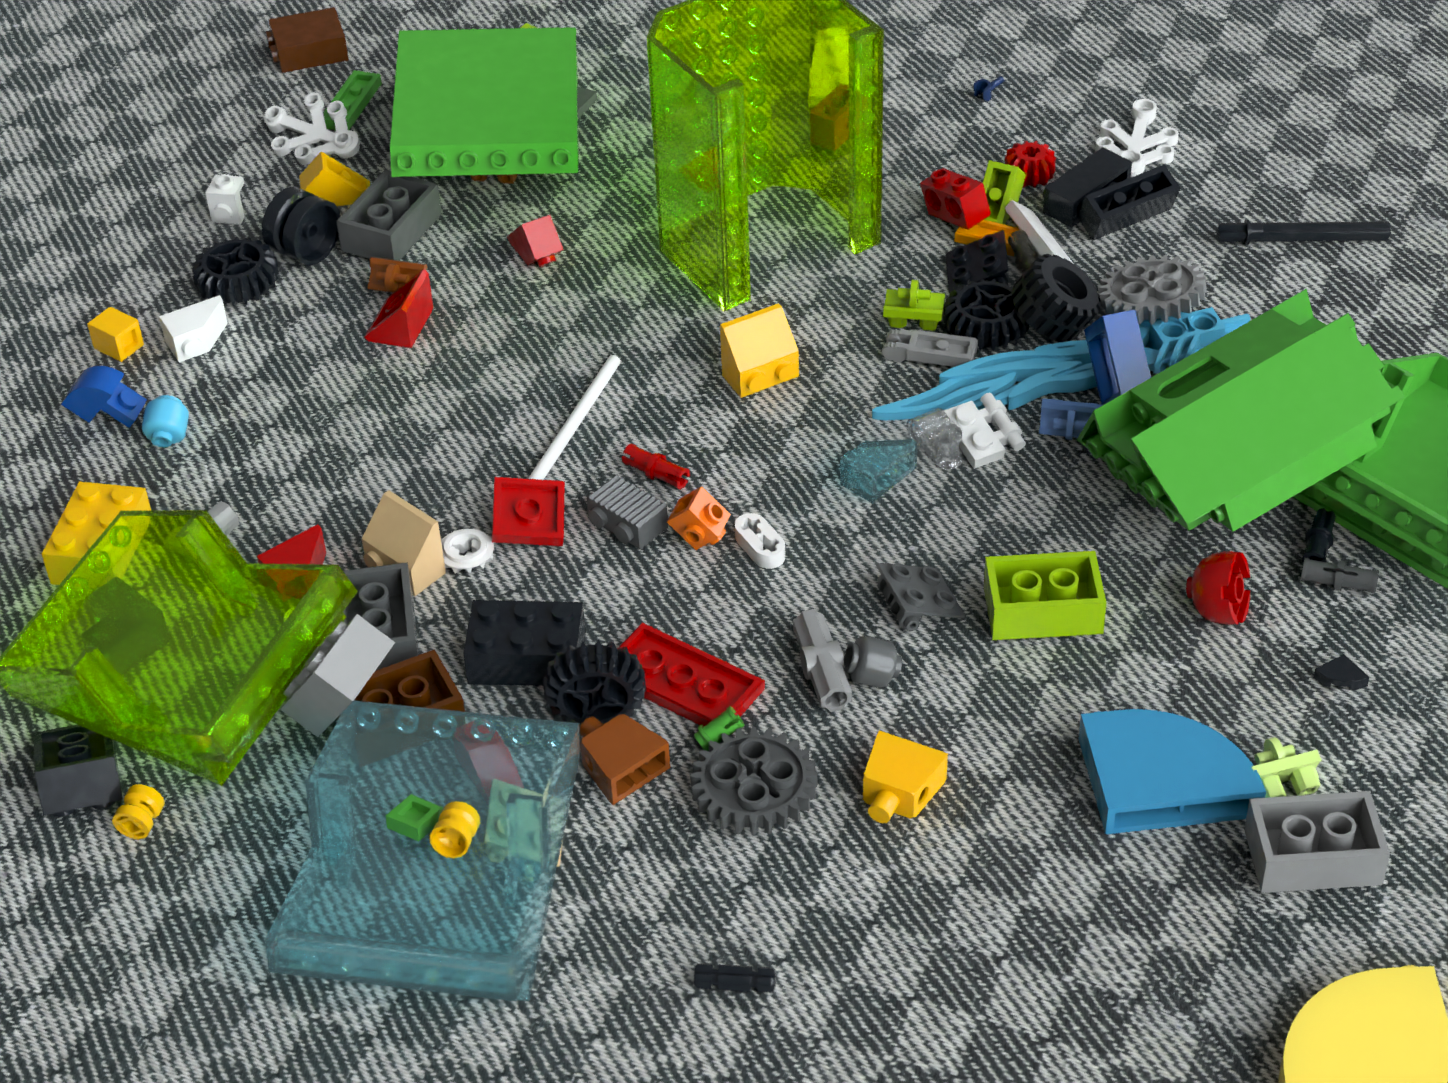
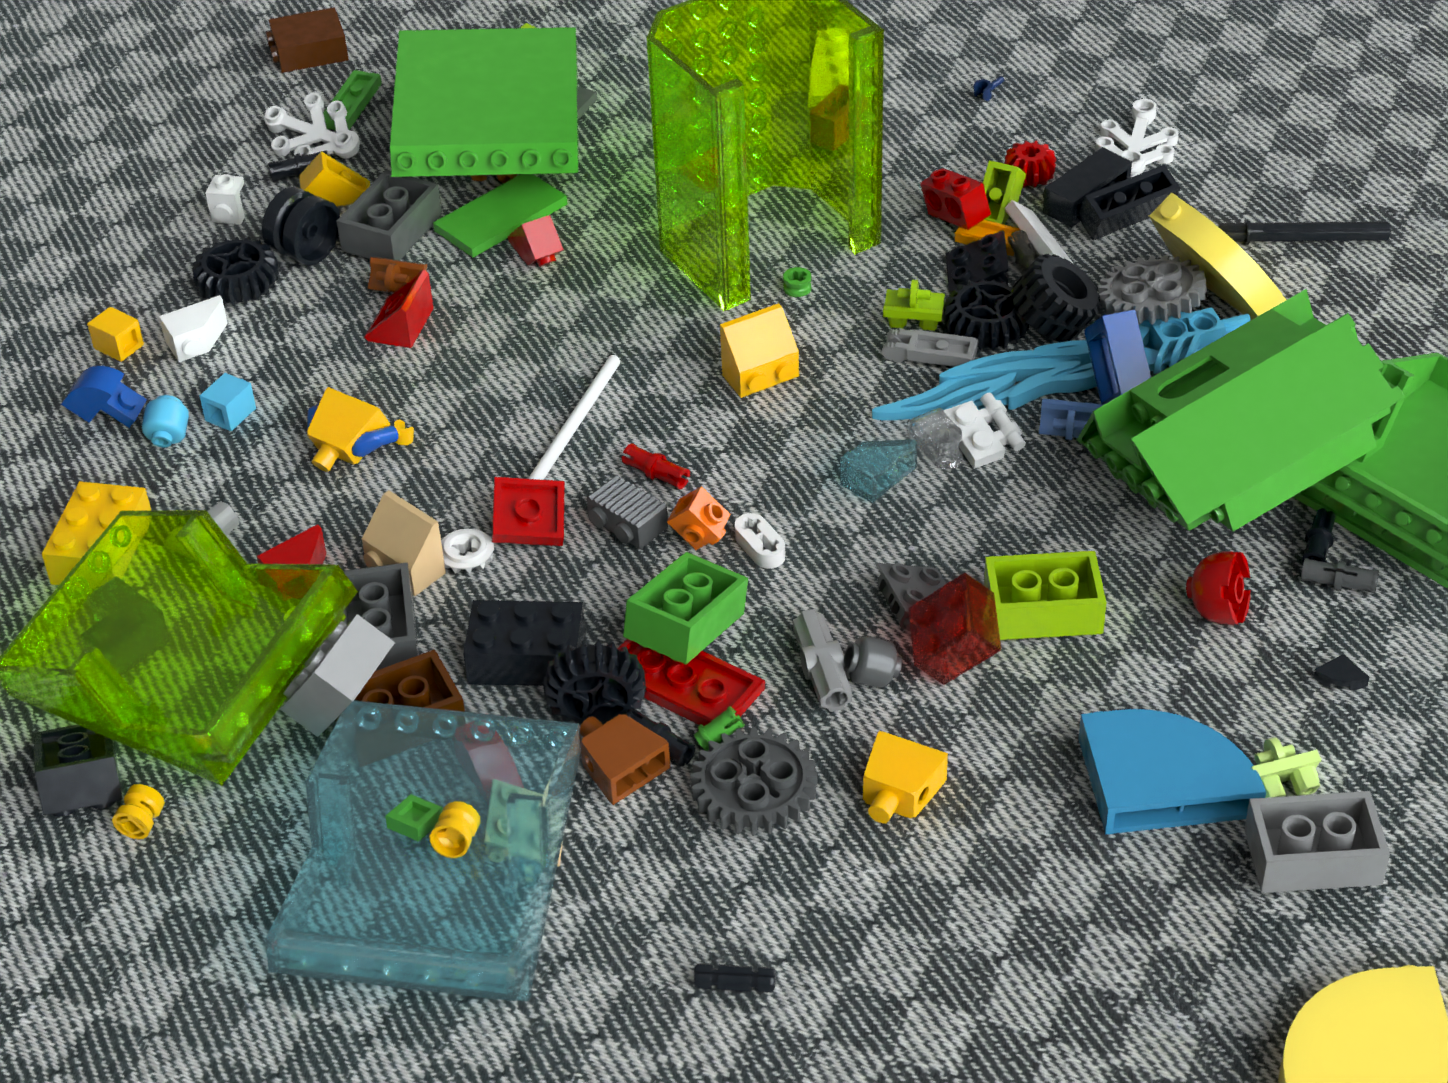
none -> medium azure brick [200,373,256,431]
none -> black pin [268,150,329,182]
none -> yellow torso [307,387,414,472]
none -> bright green tile [433,174,567,258]
none -> bright green brick [623,552,748,664]
none -> black pin [626,709,695,766]
none -> bright green bush [783,267,812,297]
none -> clear red brick [908,573,1001,685]
none -> light yellow brick [1149,193,1286,320]

